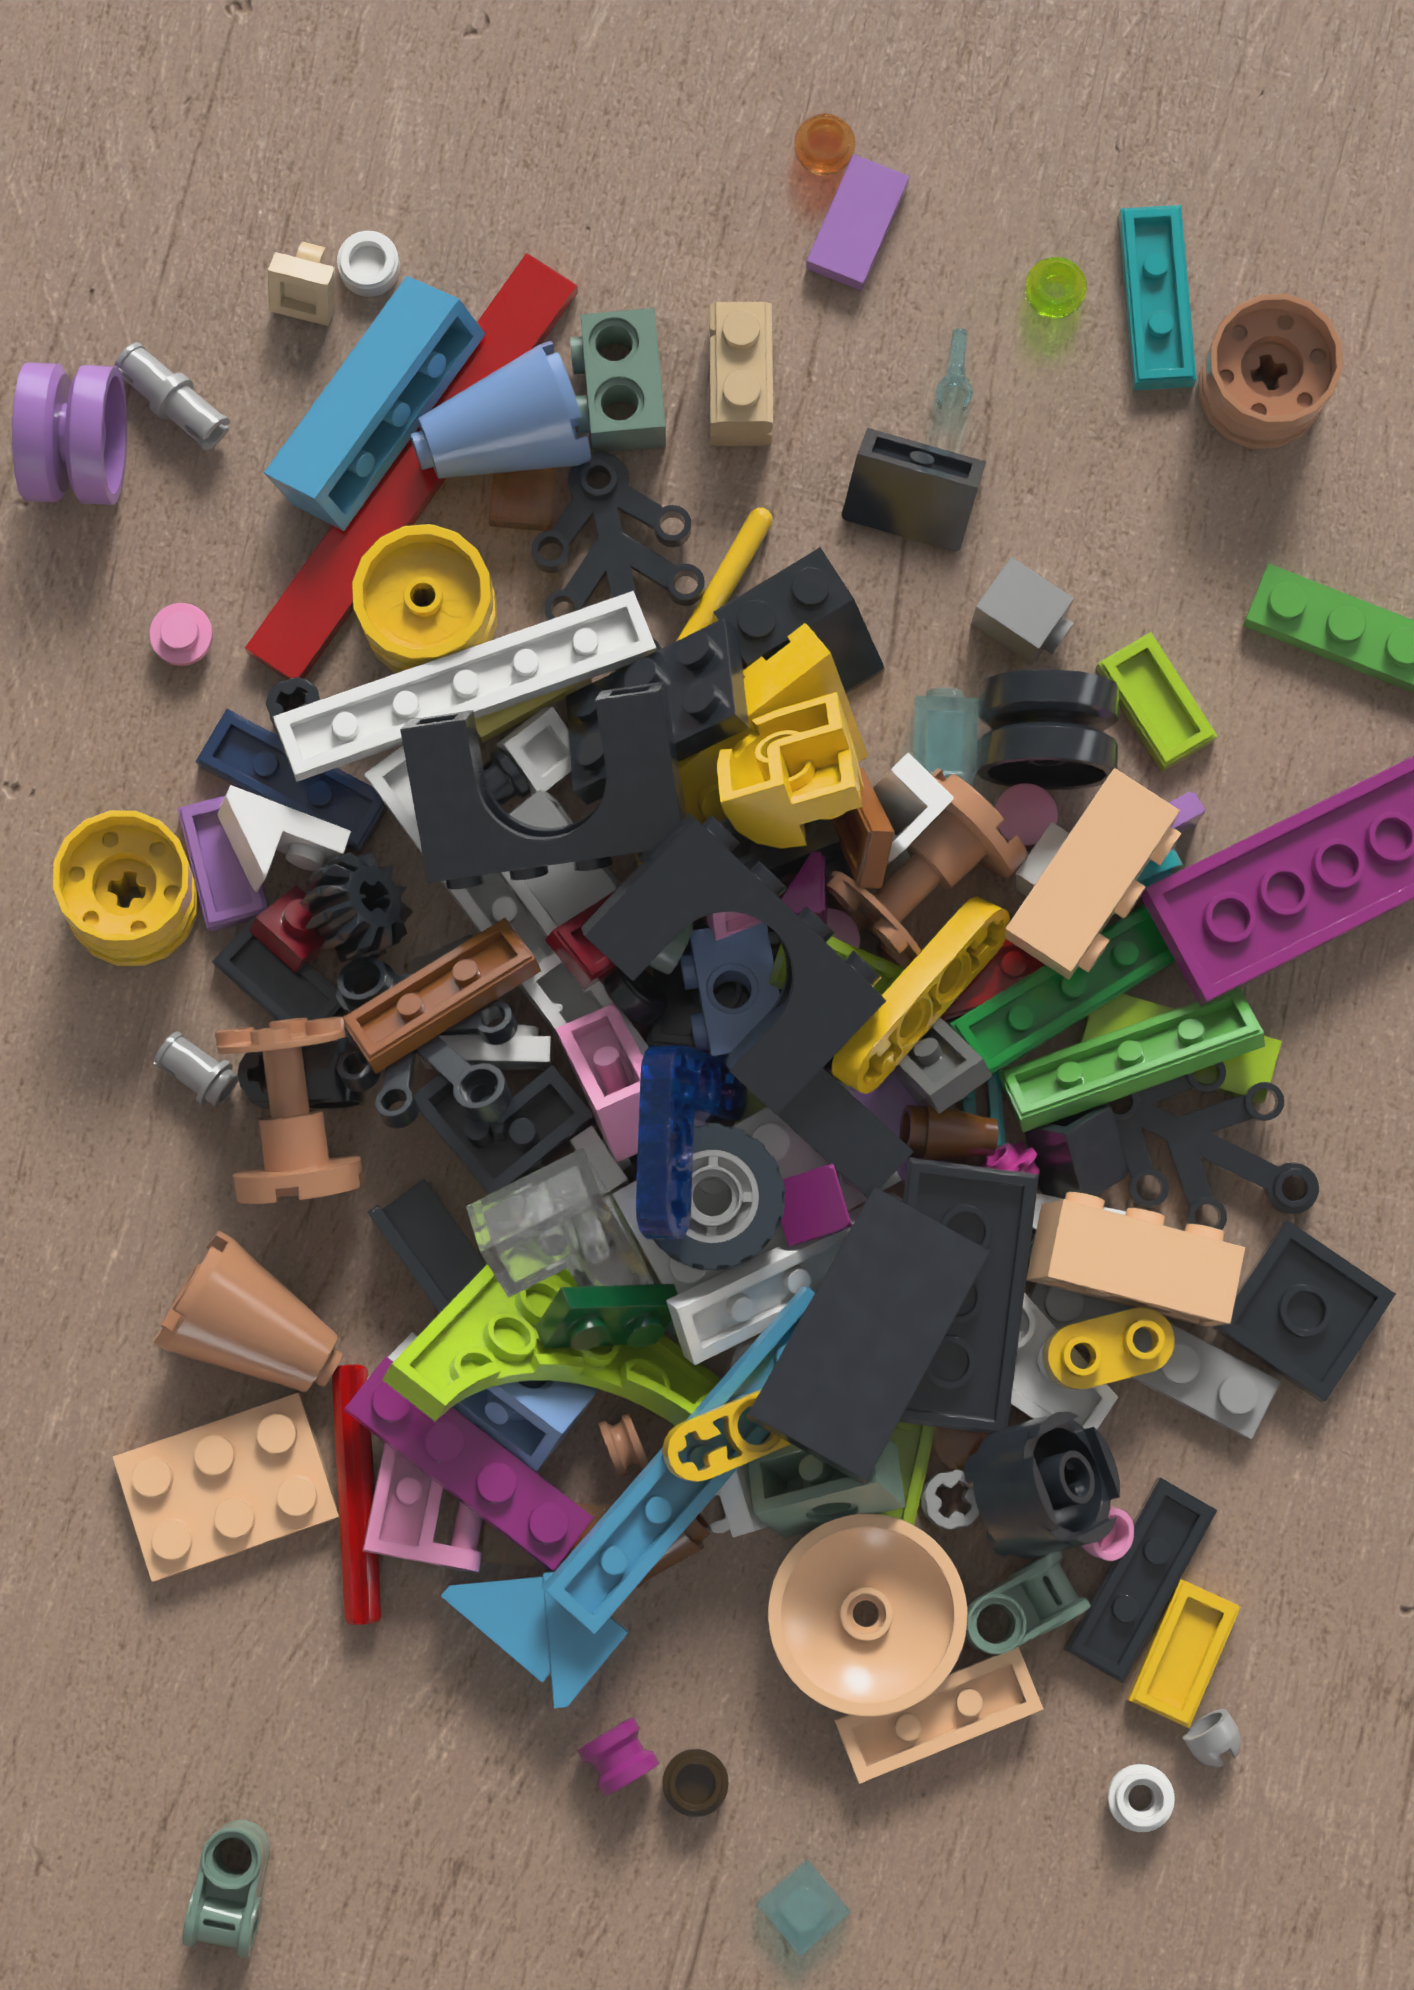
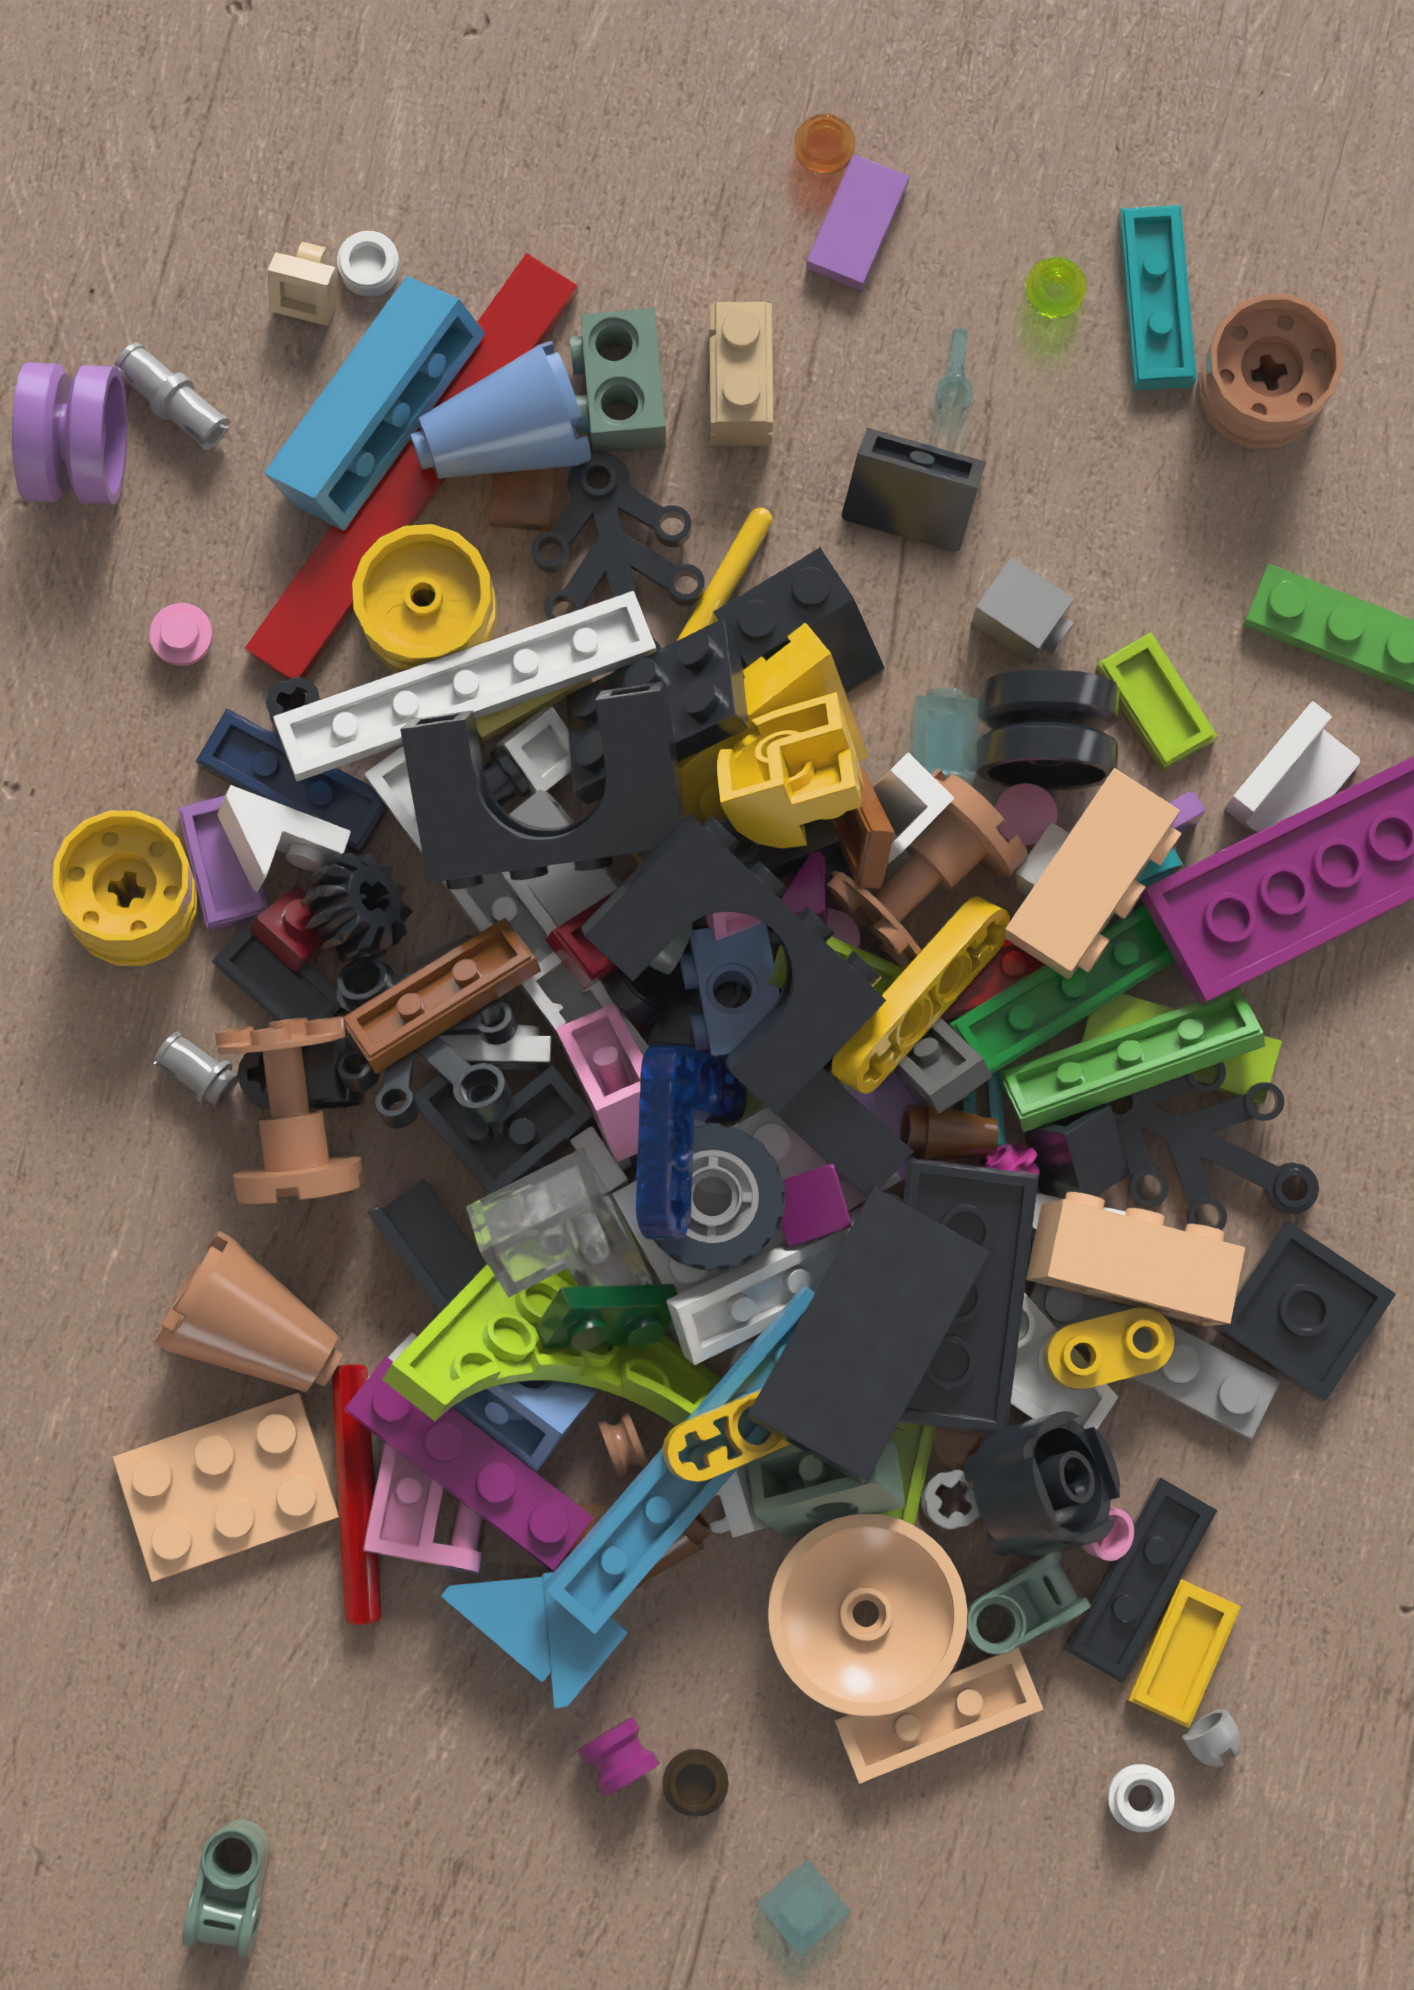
none -> white panel [1224,701,1360,834]

